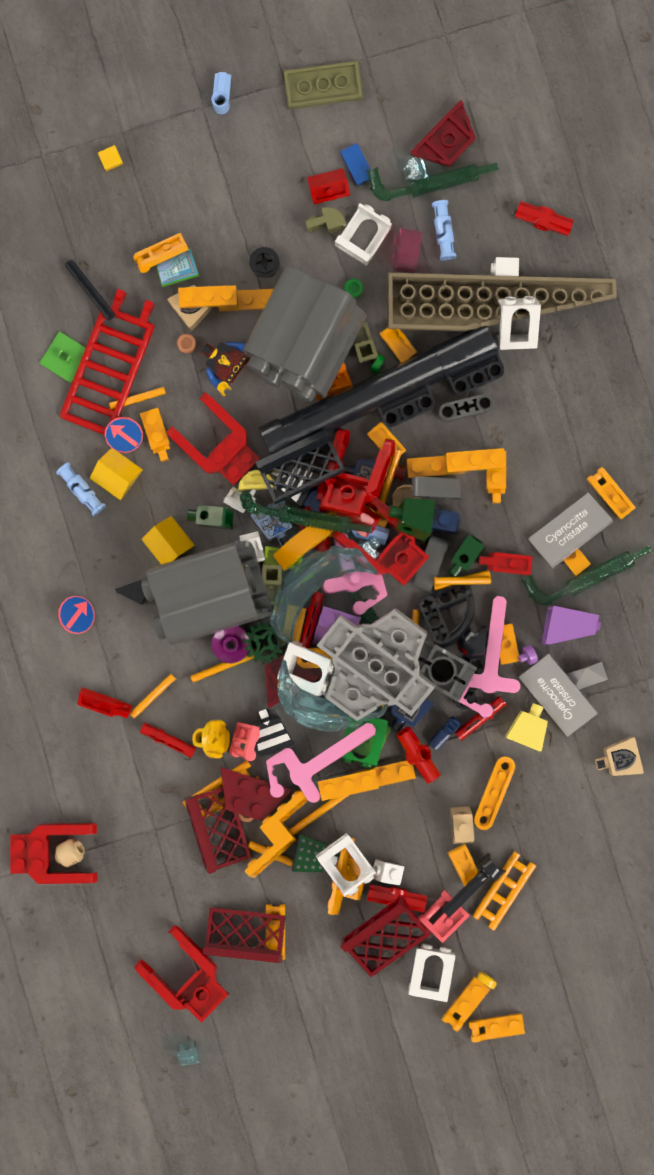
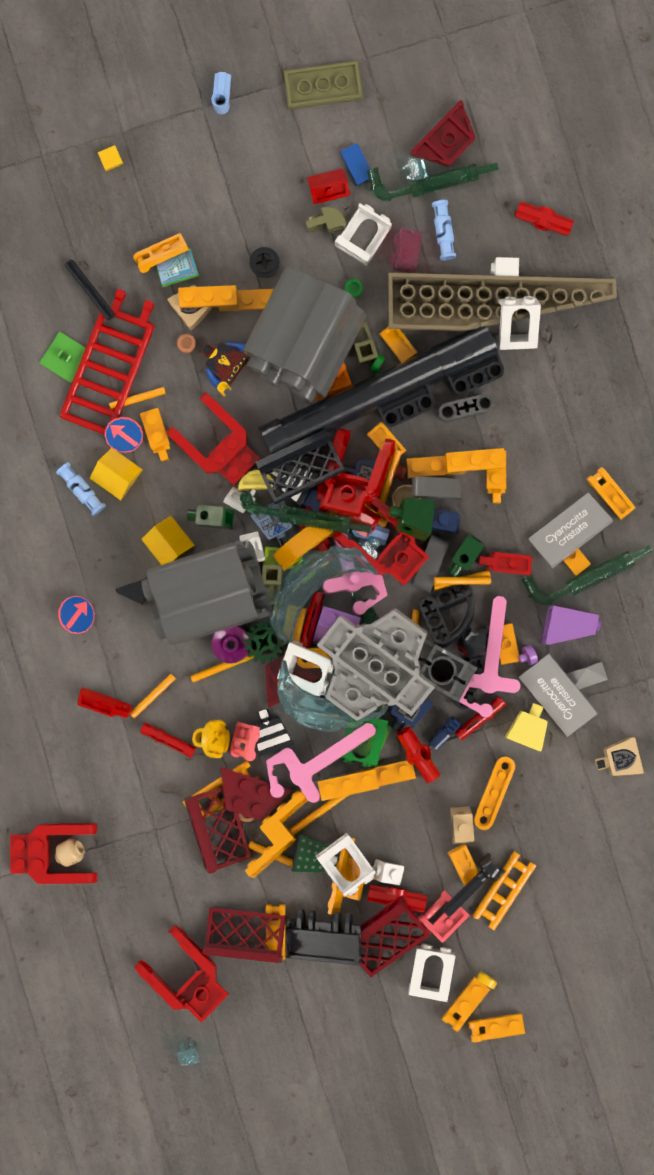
none -> black hinge [285,909,361,966]

